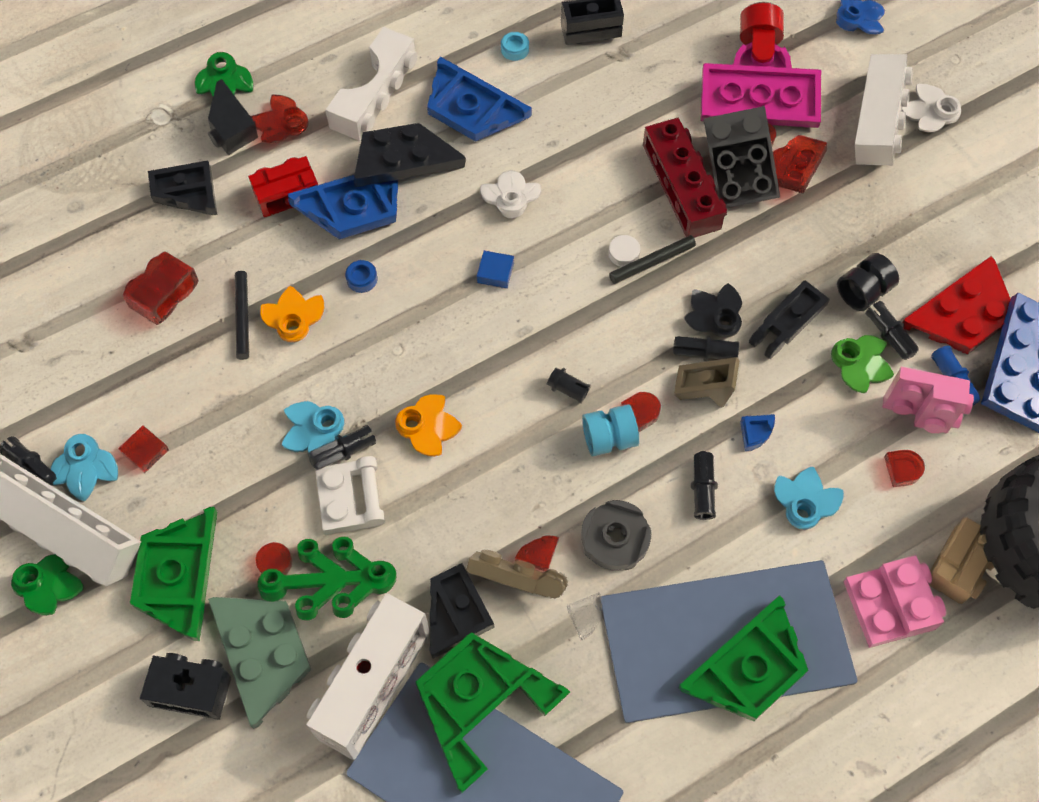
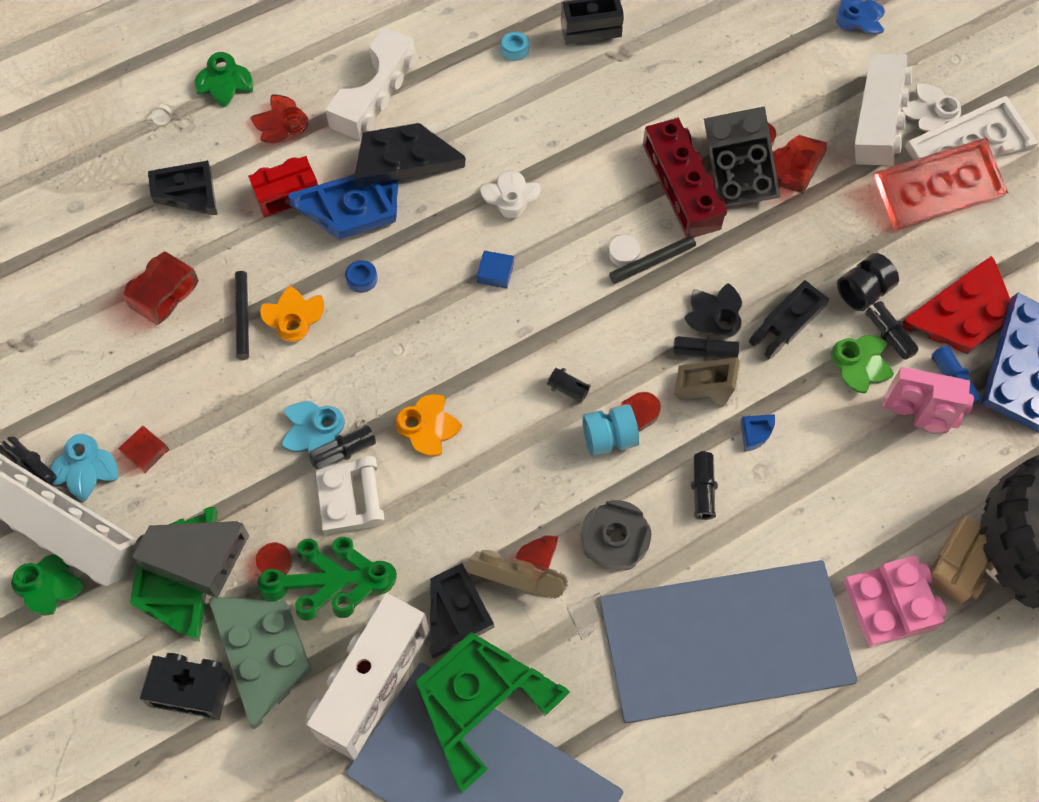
black slope [208,79,258,155] -> none
blue wing [427,56,532,142] -> none
green wing [678,595,809,722] -> none
dark pink plate [700,2,821,128] -> none
medium azure plate [774,467,844,530] -> none
clear red tile [884,450,925,487] -> none
none -> dark grey slope [132,521,249,598]
none -> clear red tile [873,138,1008,231]
none -> white wing [905,96,1039,171]

